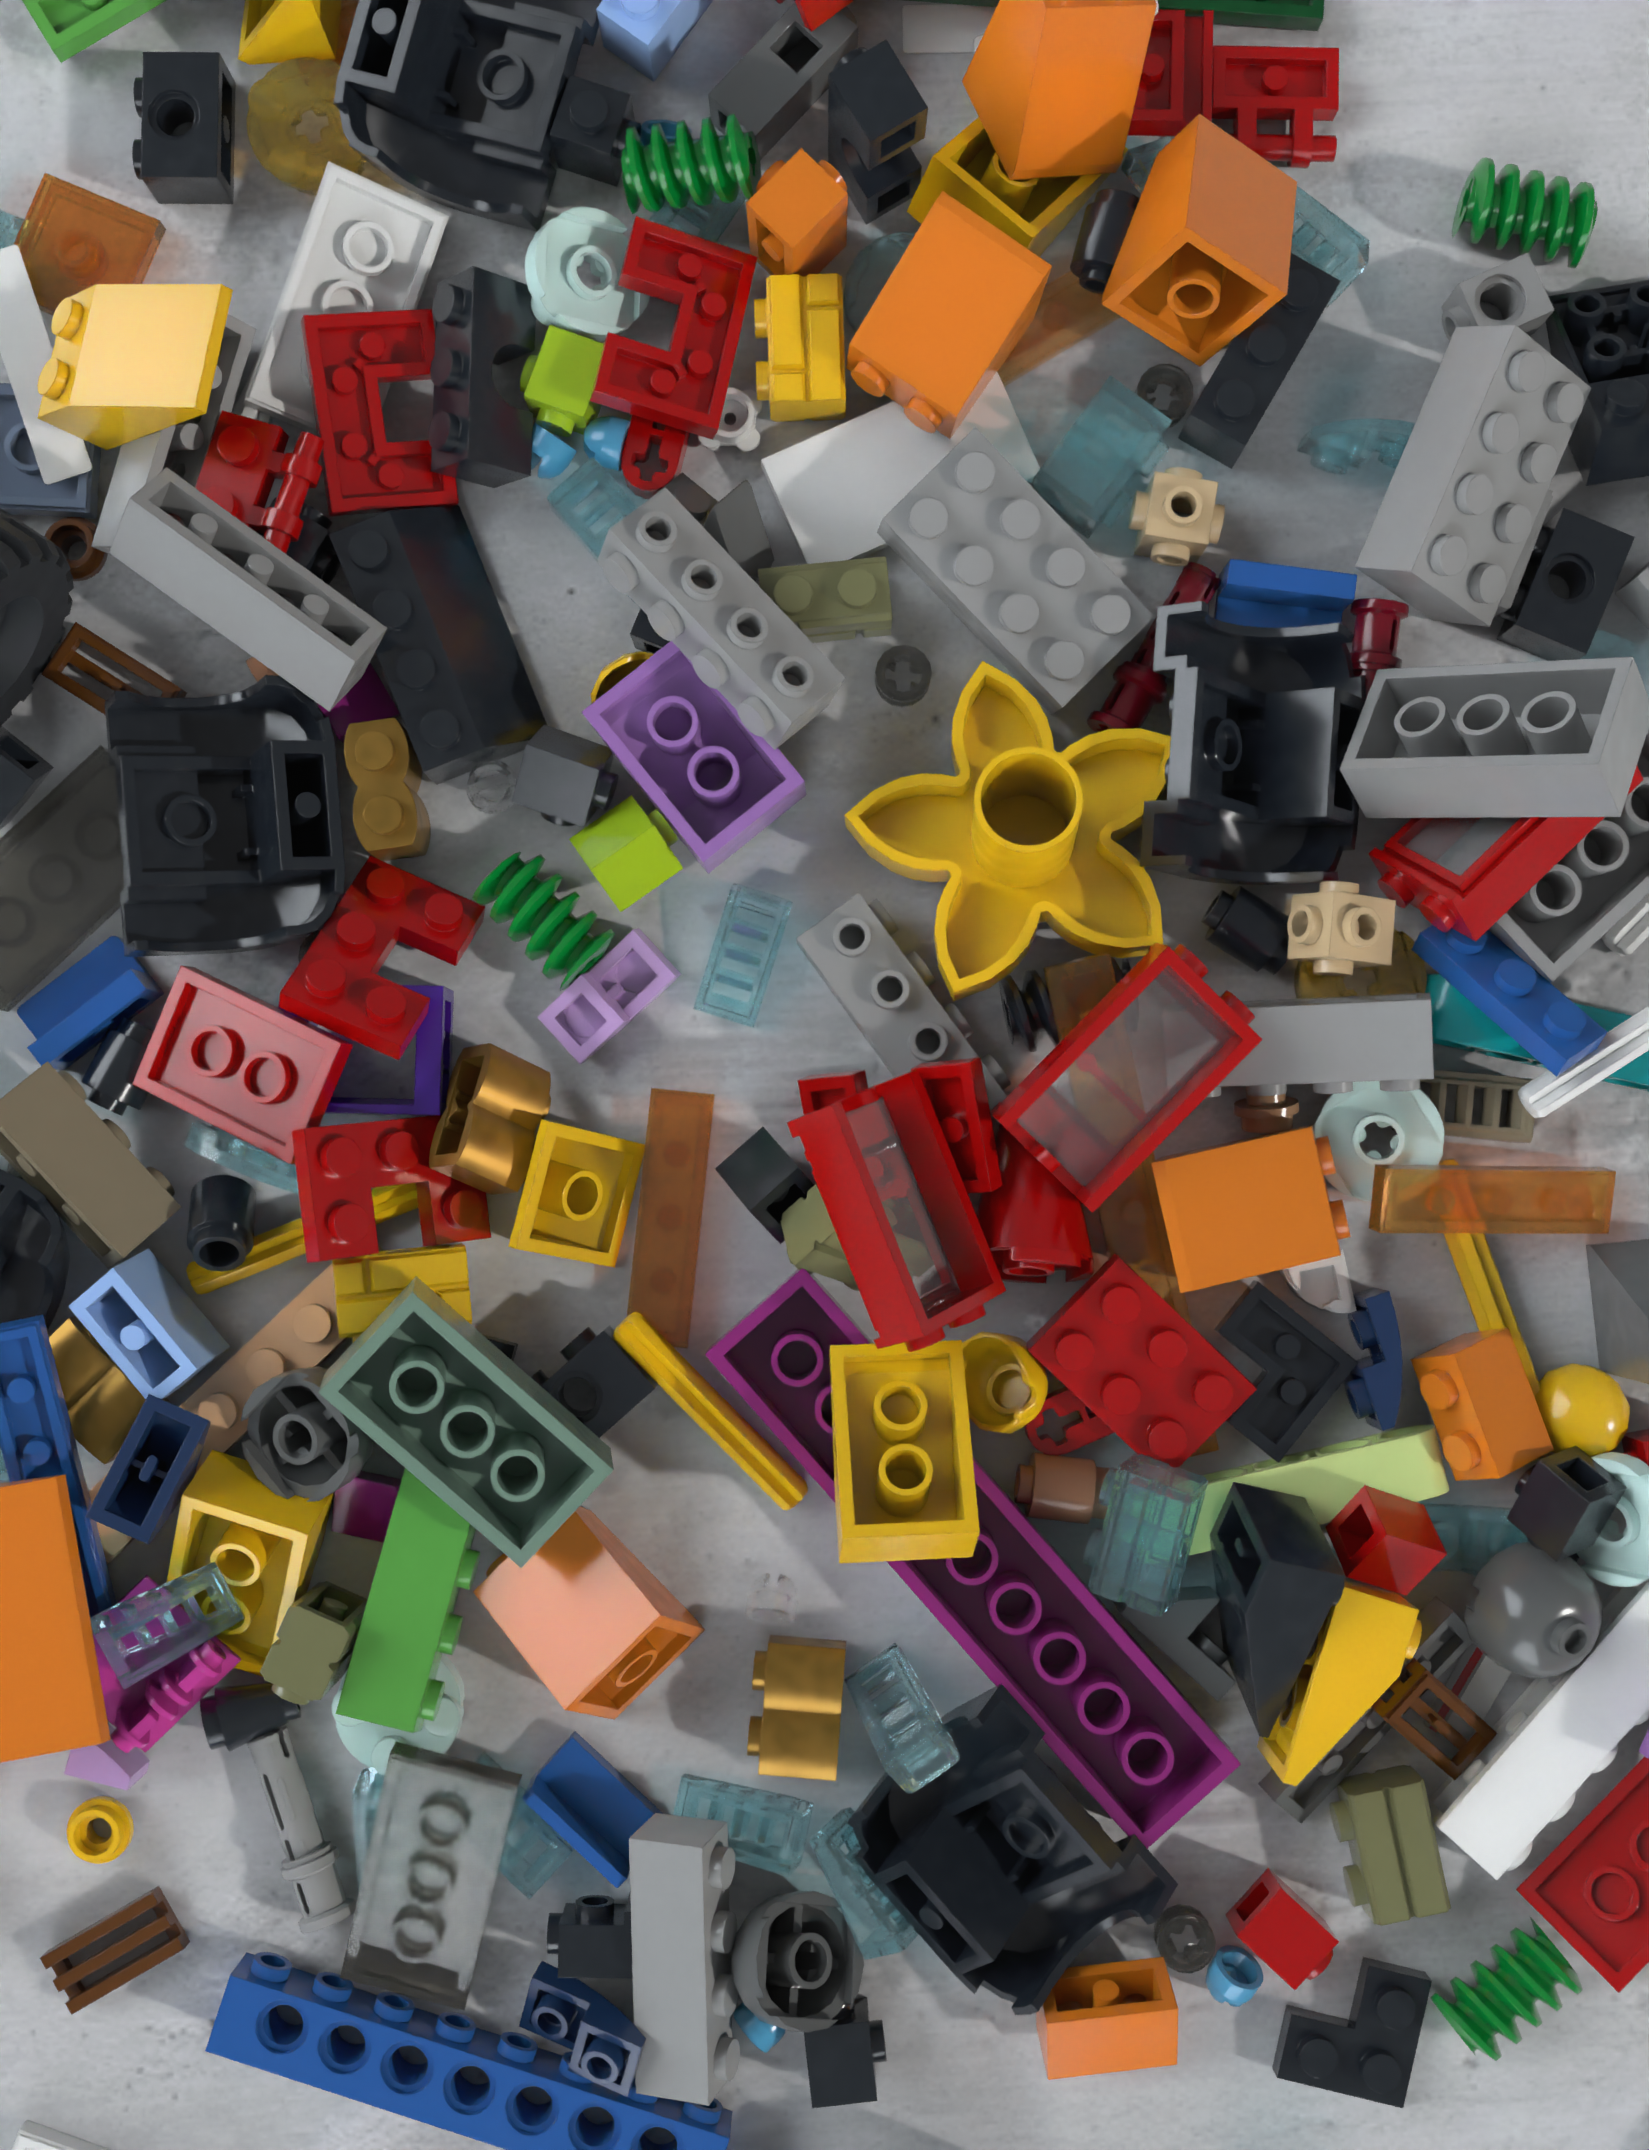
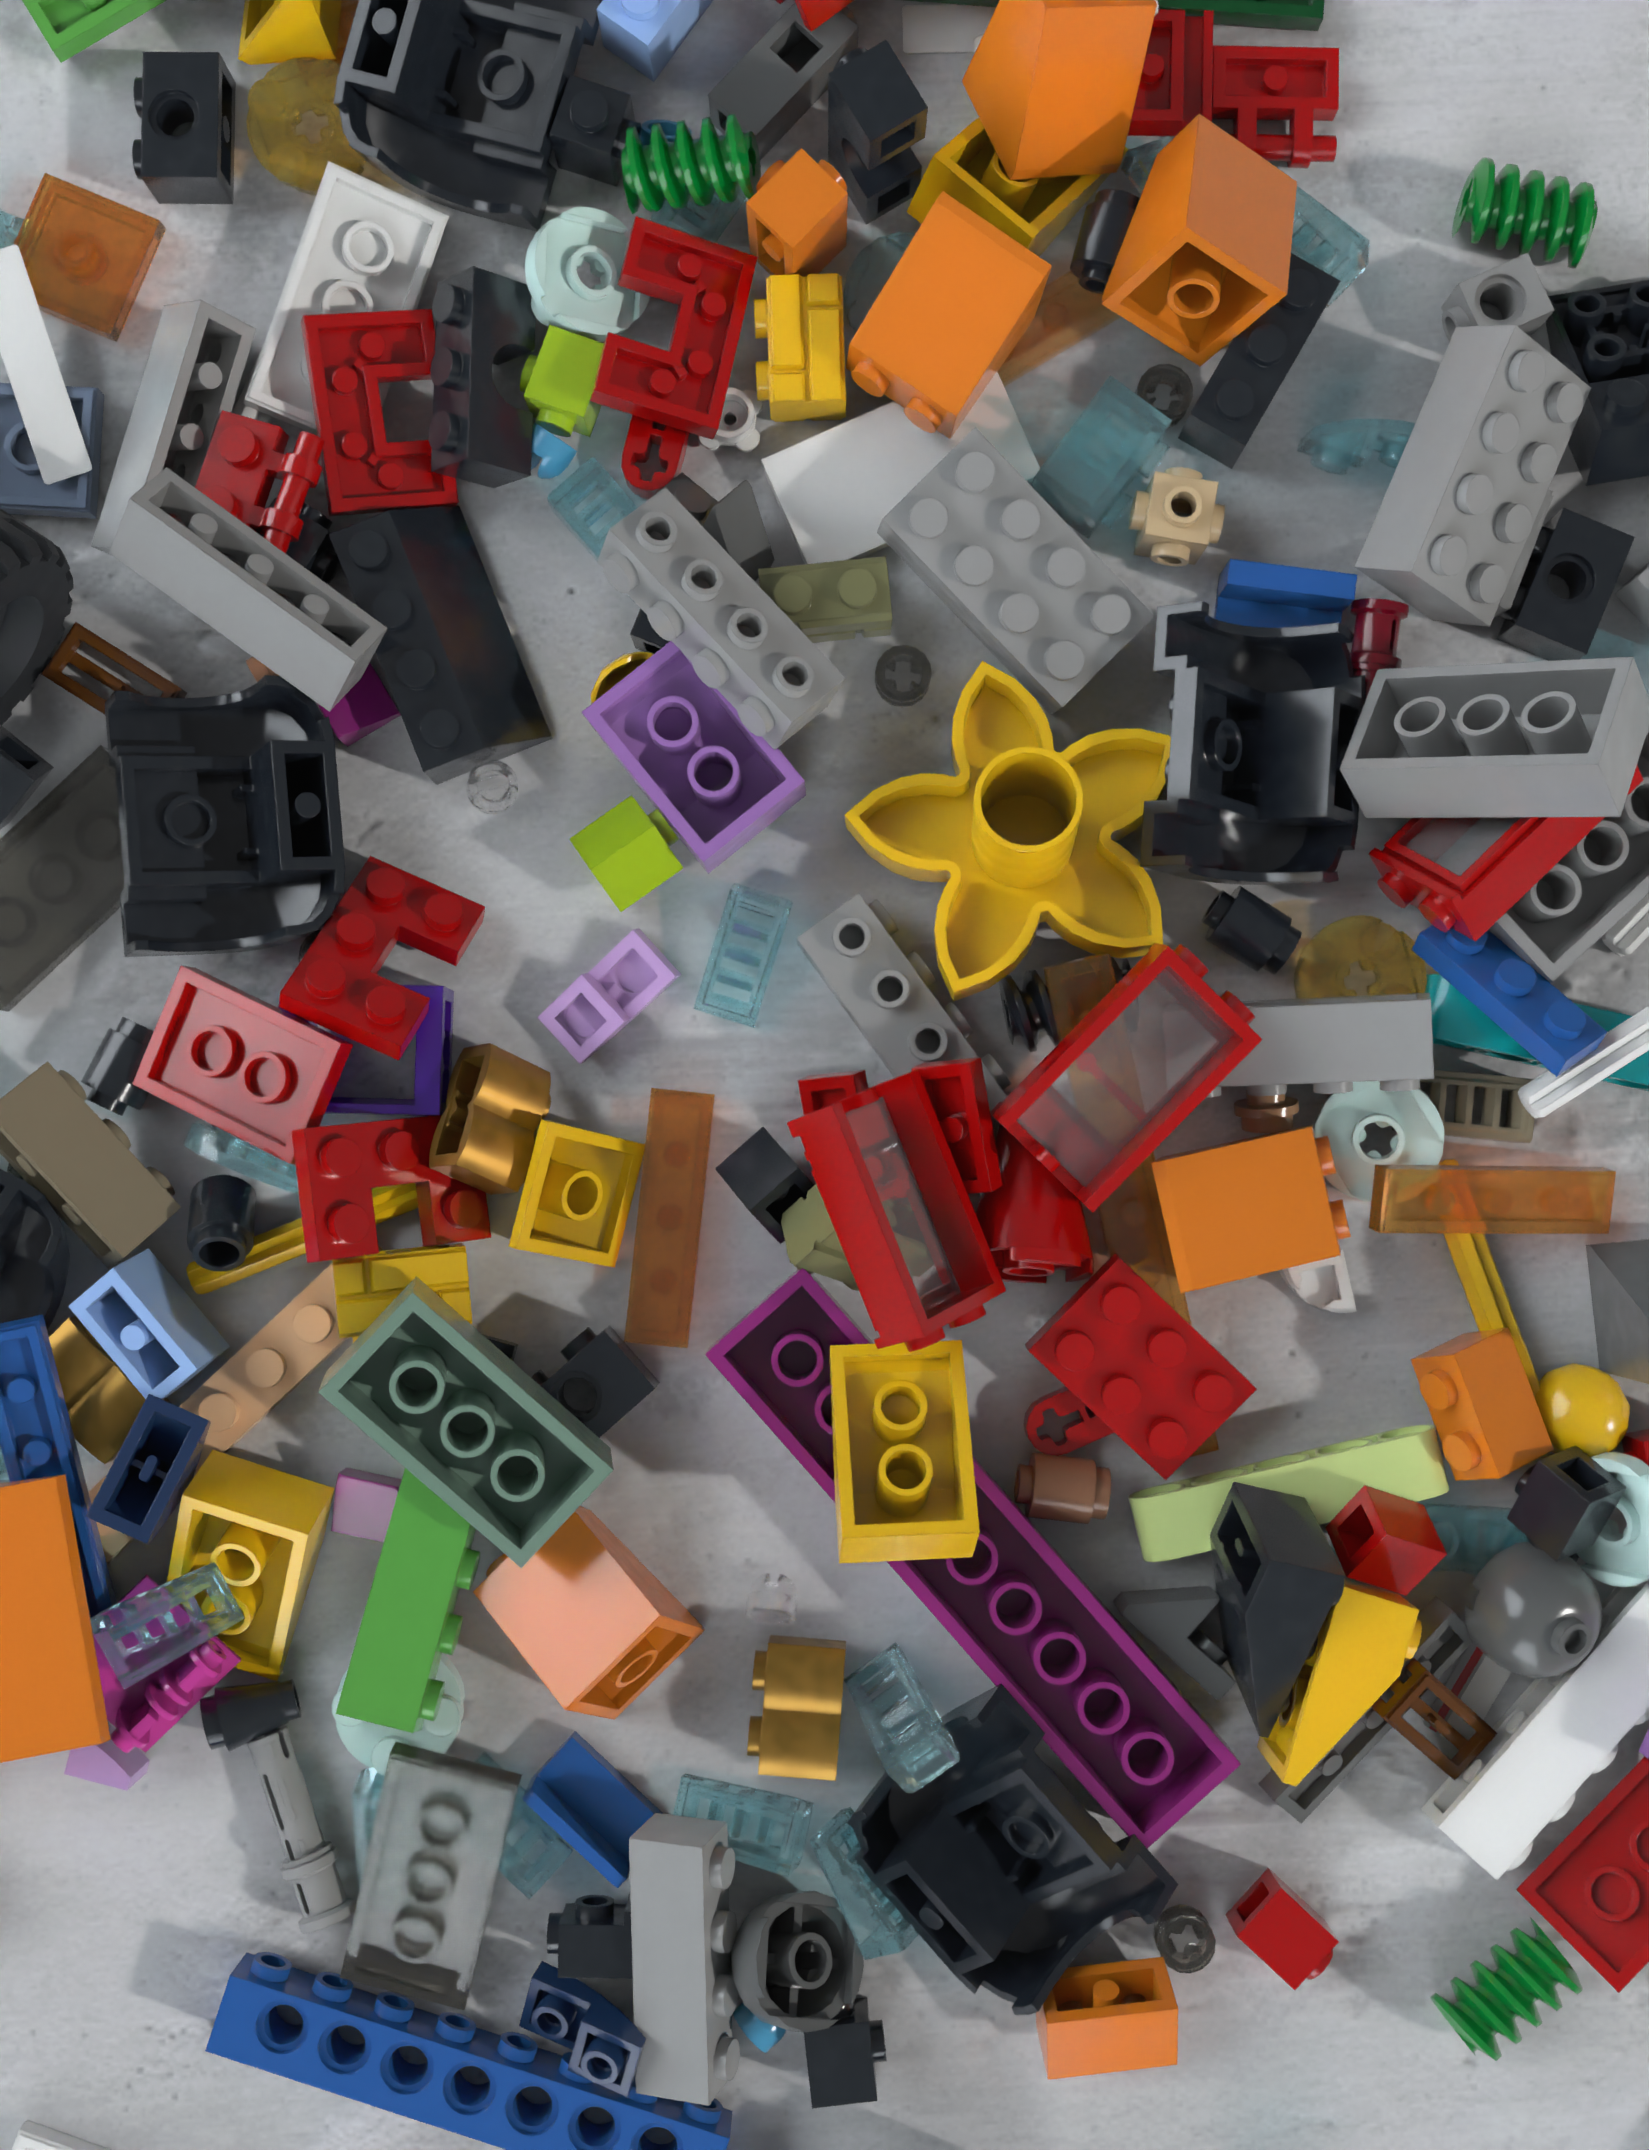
blue panel [17,936,164,1070] -> none
yellow slope [37,284,233,450] -> none
reddish brown tile [40,1886,190,2015] -> none
reddish brown plate [44,517,108,581] -> none
yellow plate [67,1796,134,1864] -> none
dark grey cylinder [241,1366,374,1502] -> none
olive brick [260,1581,368,1705] -> none
pearl gold brick [344,718,431,861] -> none
green piece [472,852,615,991] -> none
black brick [512,724,619,827] -> none
dark azure hinge [583,416,631,471] -> none
yellow axle [613,1312,808,1511] -> none
yellow hair [962,1331,1048,1434] -> none
clear light blue brick [1084,1454,1209,1617] -> none
dark red pin [1087,562,1221,733] -> none
dark azure hinge [1205,1945,1263,2007] -> none
black plate [1214,1280,1359,1463] -> none
black plate [1272,1957,1432,2108] -> none
tan brick [1287,881,1396,977] -> none
olive brick [1329,1765,1451,1926] -> none
dark blue slope [1345,1287,1403,1431] -> none

